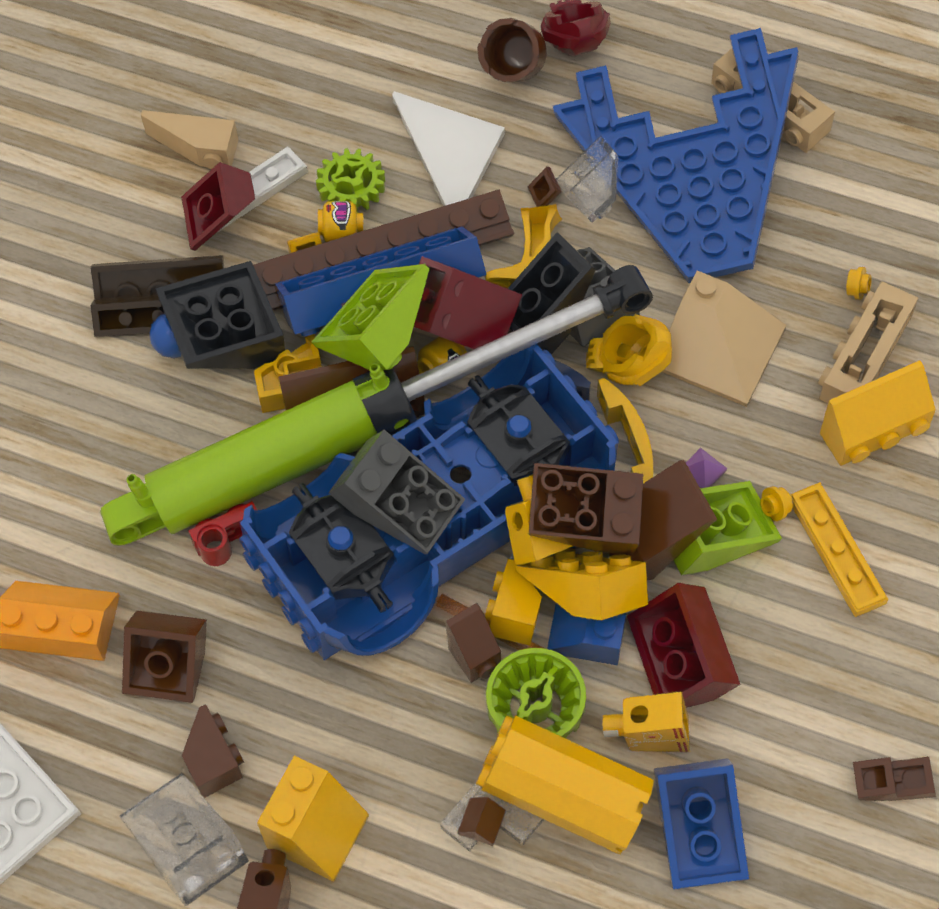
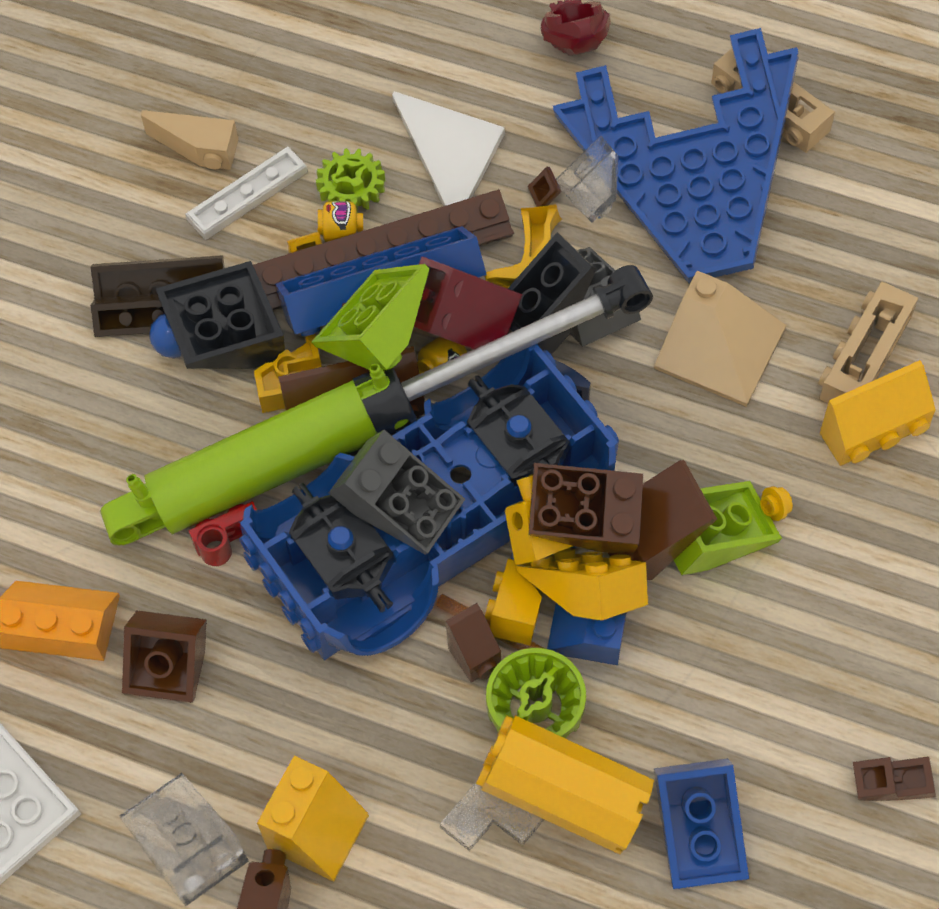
dark red slope [181,162,255,251] -> none
reddish brown slope [182,704,244,799] -> none
reddish brown slope [457,797,506,846] -> none
reddish brown cylinder [477,18,547,82] -> none
yellow helmet [586,314,672,387] -> none
yellow slope [597,378,653,483] -> none
yellow torso [602,692,690,752] -> none
dark red slope [627,583,741,708] -> none
medium lavender slope [686,447,727,488] -> none
yellow tile [790,482,888,617] -> none
yellow plate [846,267,872,300] -> none

